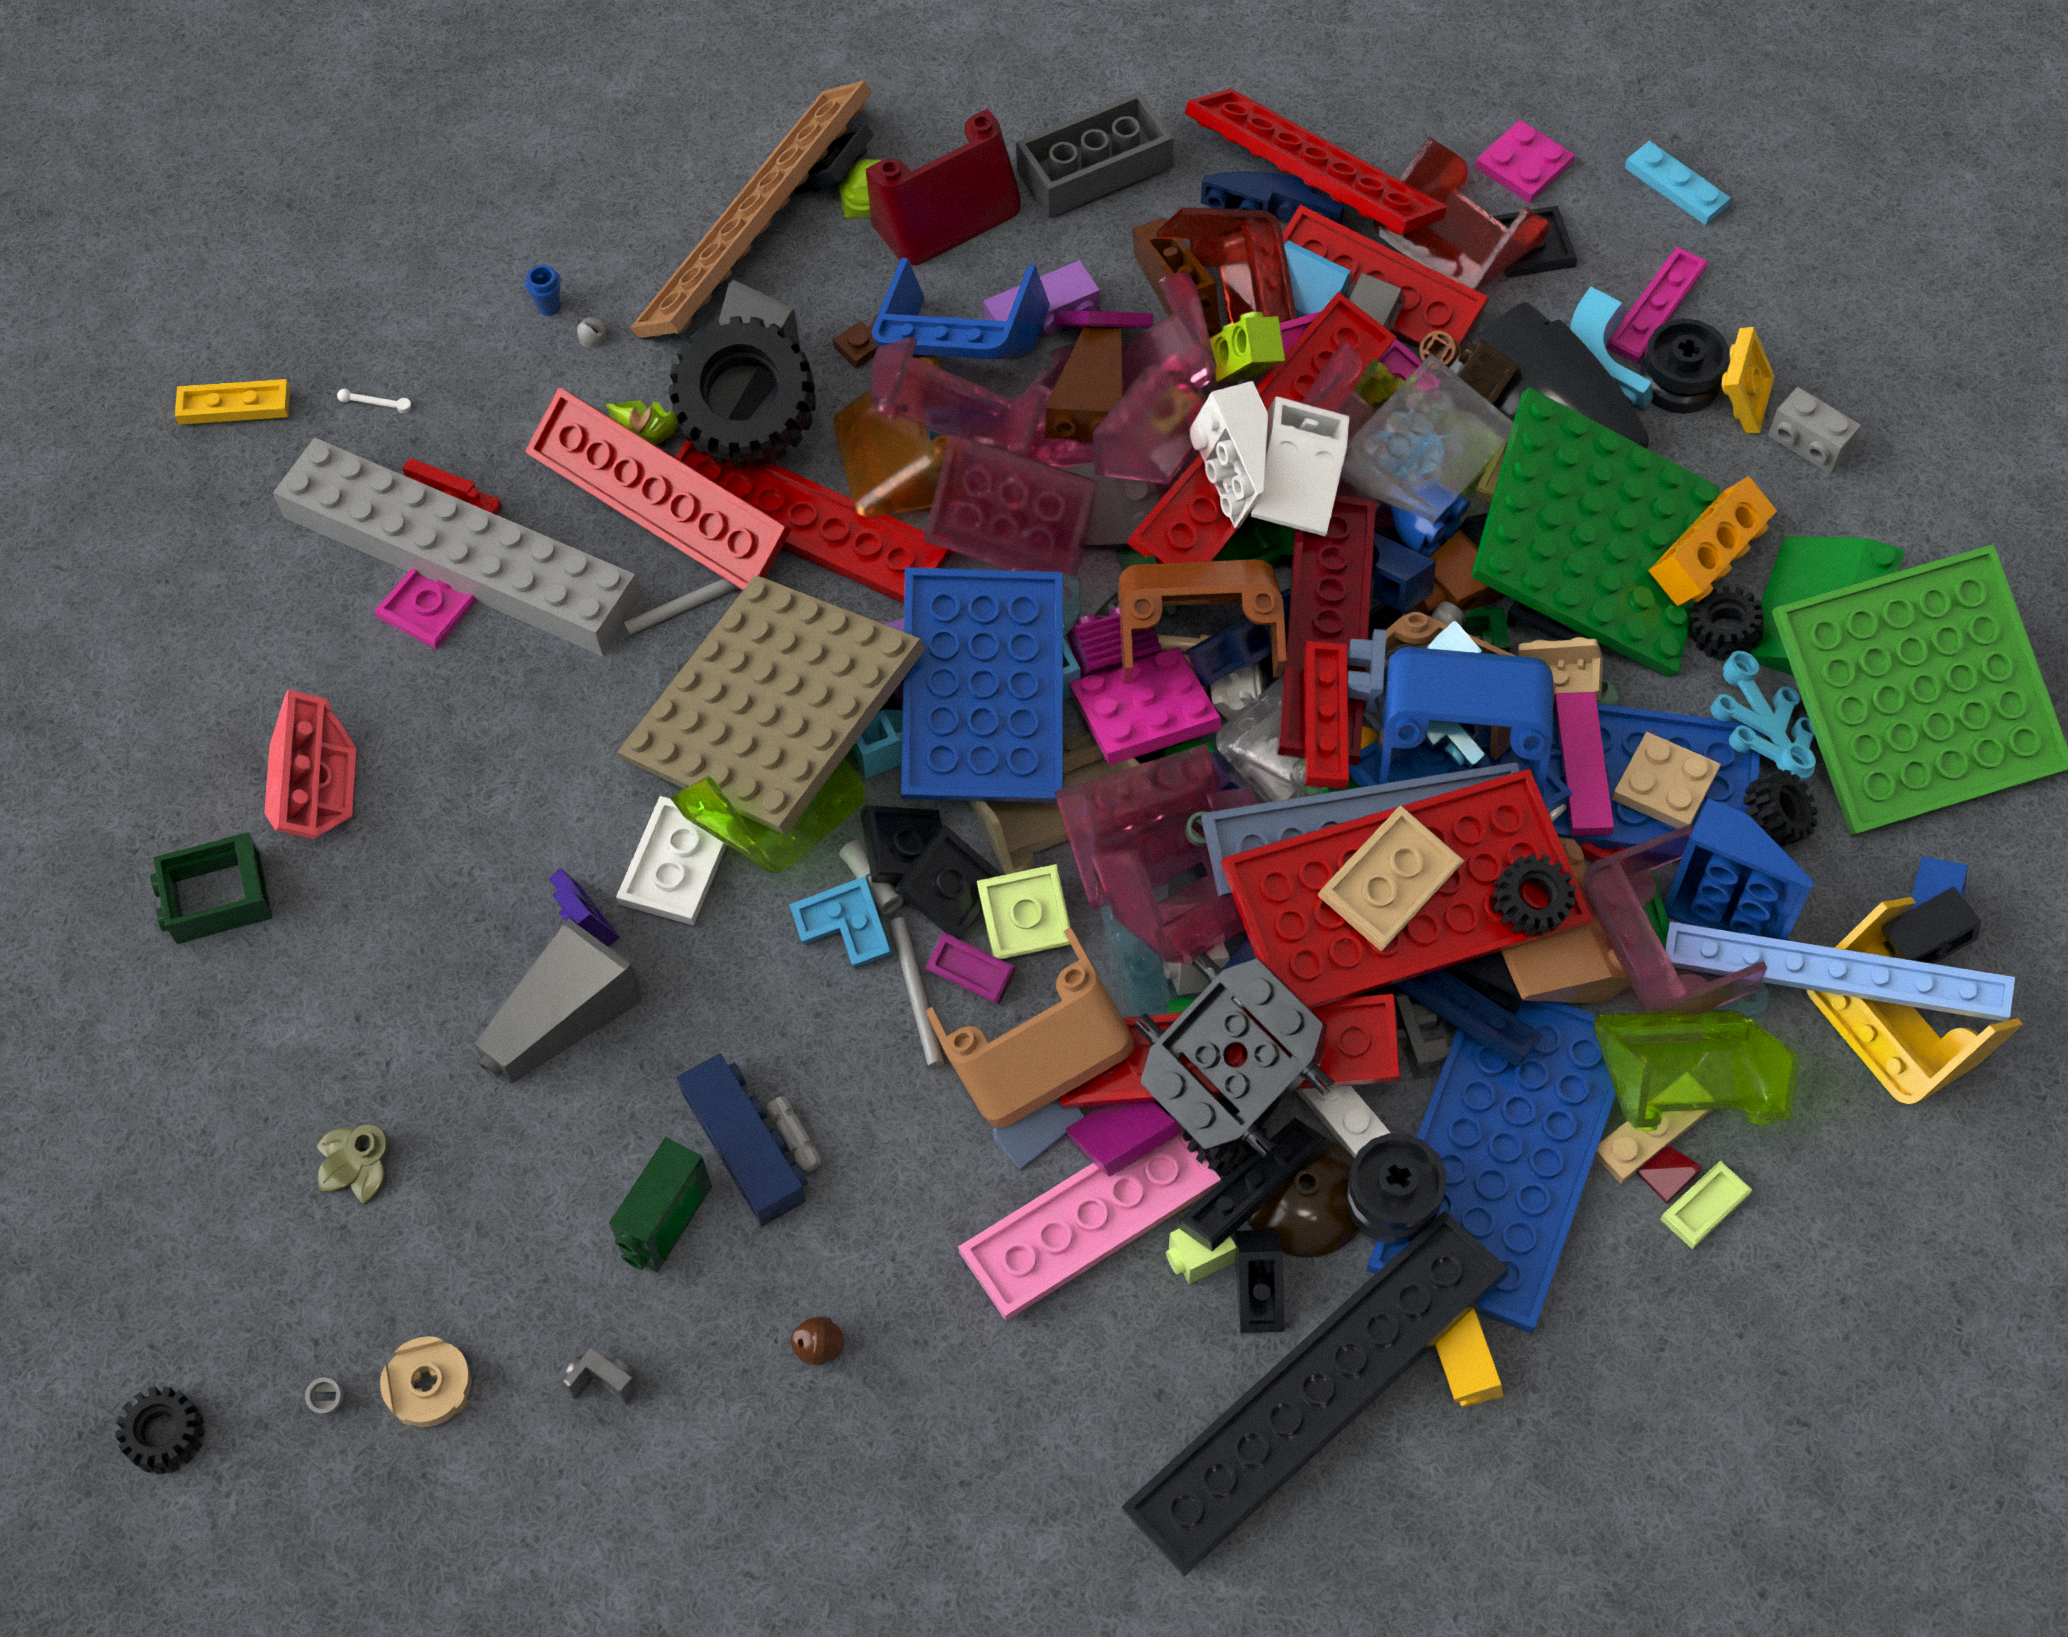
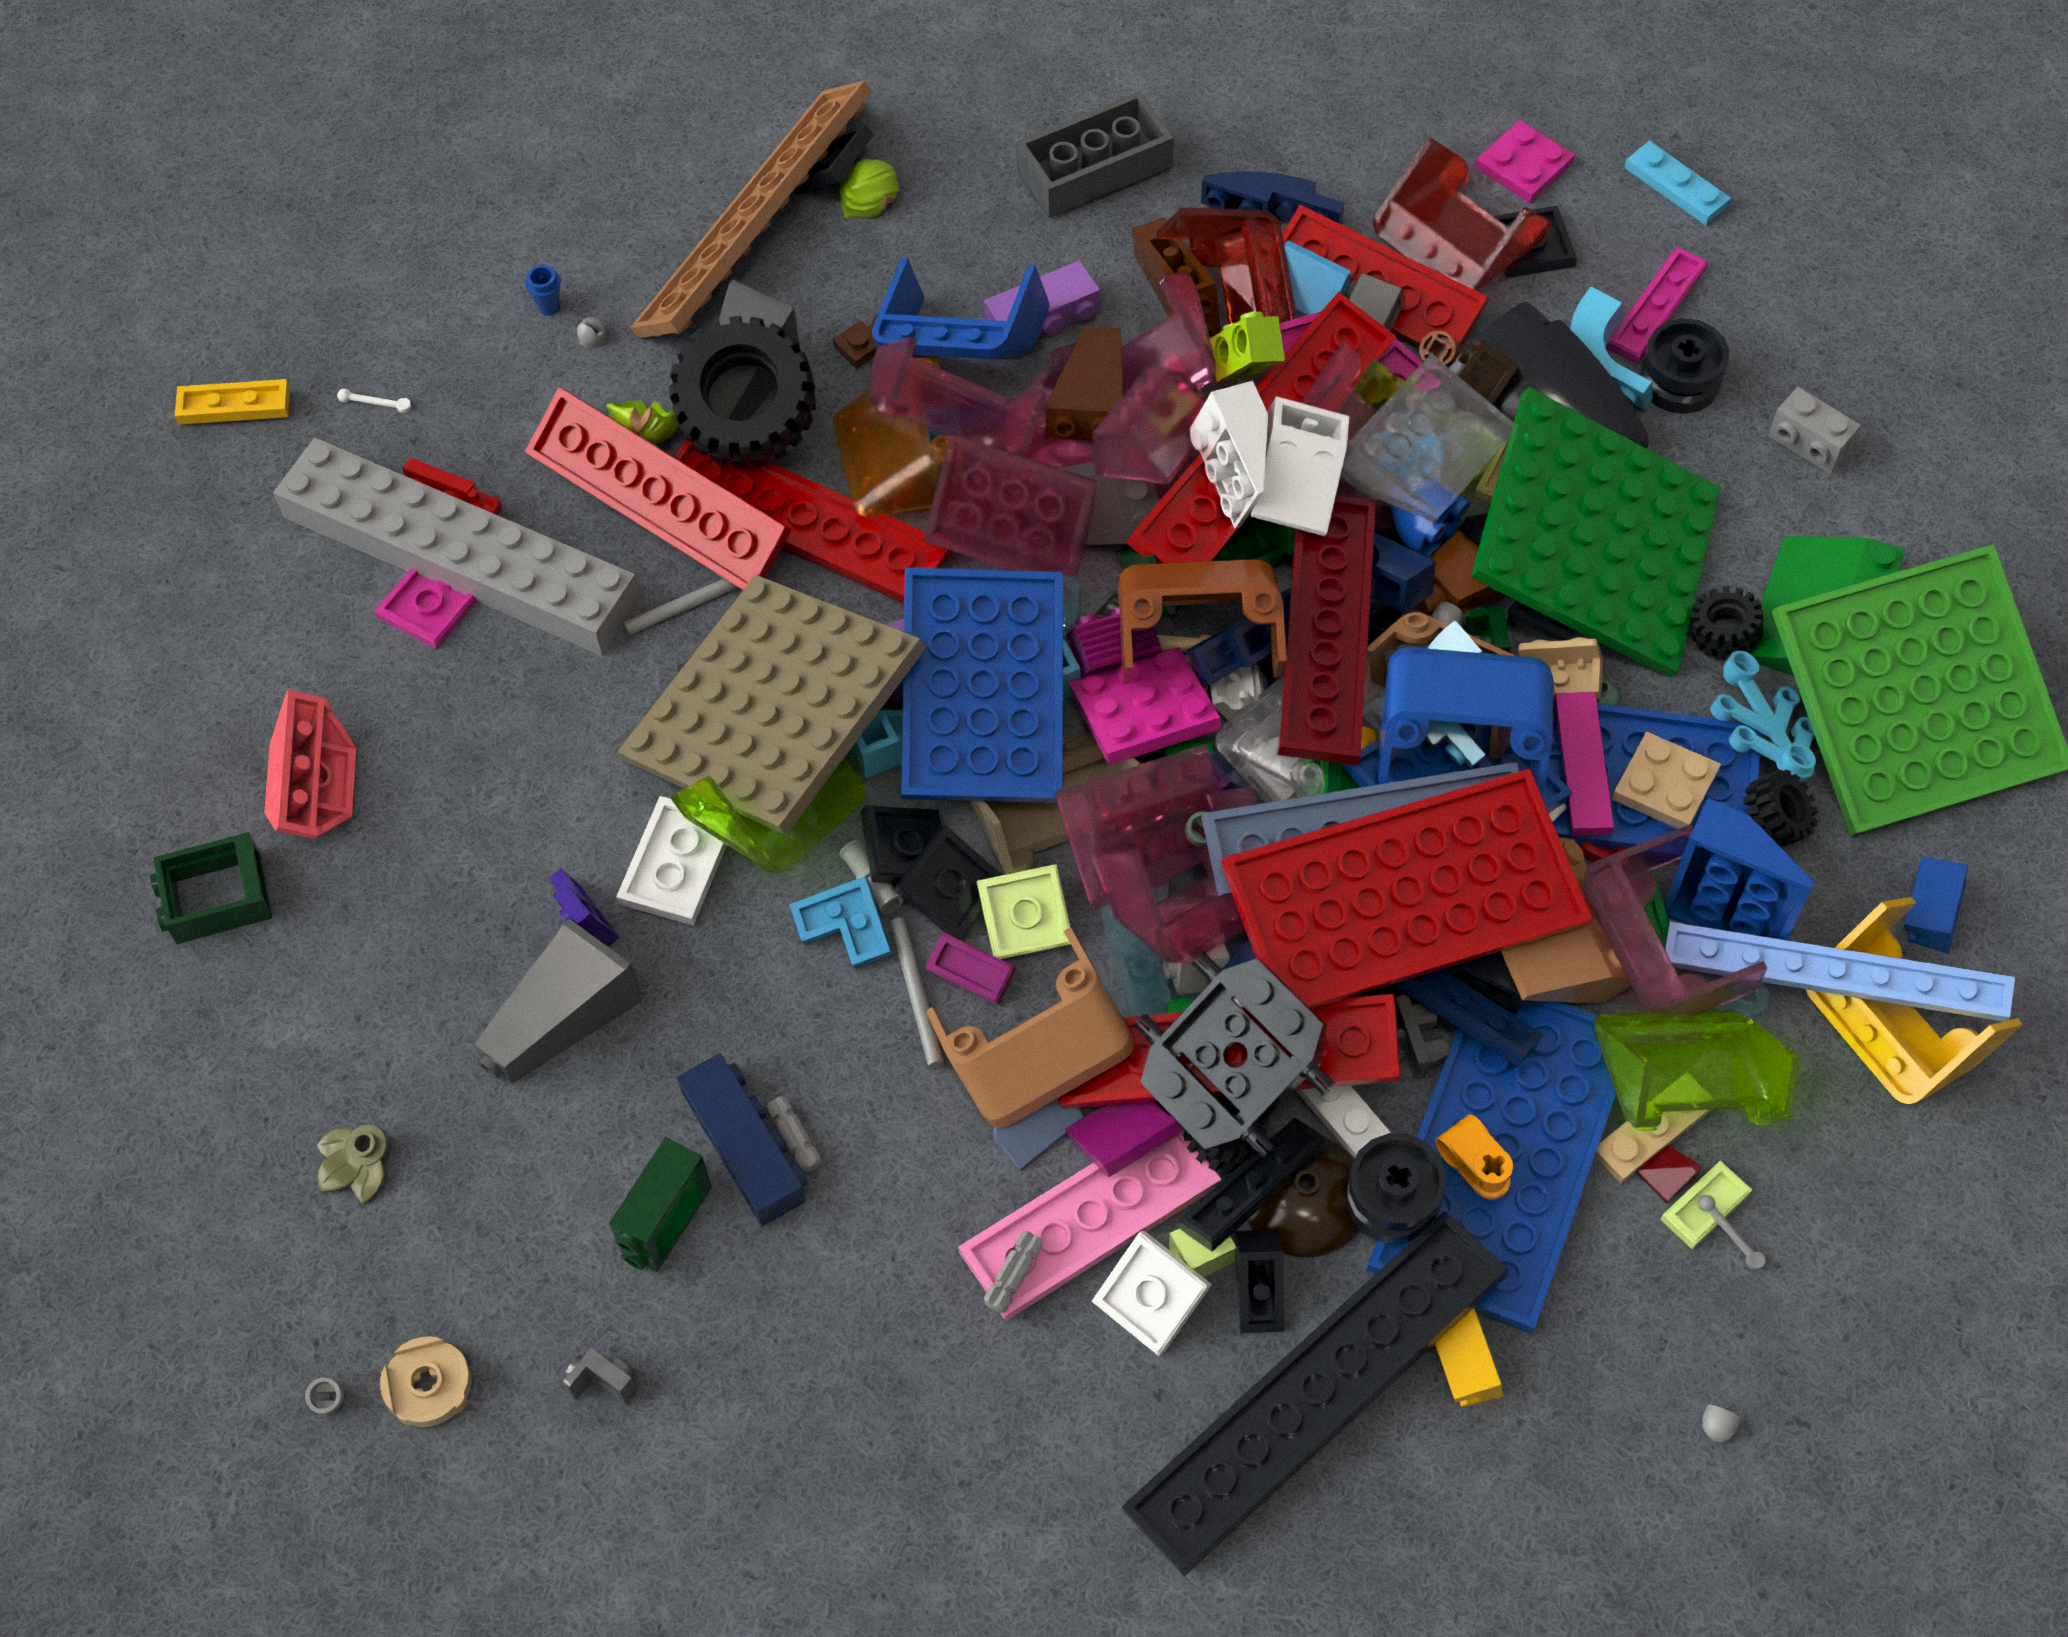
black tyre [115,1386,205,1474] -> none
reddish brown piece [791,1317,844,1365] -> none
dark red windscreen [866,108,1021,265] -> none
magenta tile [1054,311,1154,328] -> none
red plate [1185,88,1448,235] -> none
red plate [1304,641,1349,789] -> none
tan tile [1317,805,1464,952] -> none
sand blue hips [1347,629,1393,713] -> none
black tyre [1492,854,1576,937] -> none
light orange brick [1648,476,1777,606] -> none
yellow plate [1722,327,1775,433] -> none
black hinge [1881,886,1981,964] -> none
none -> light grey axle [984,1231,1042,1313]
none -> white tile [1092,1231,1212,1356]
none -> light orange piece [1435,1114,1513,1200]
none -> light grey hinge [1698,1195,1766,1270]
none -> light grey hinge [1702,1404,1742,1442]

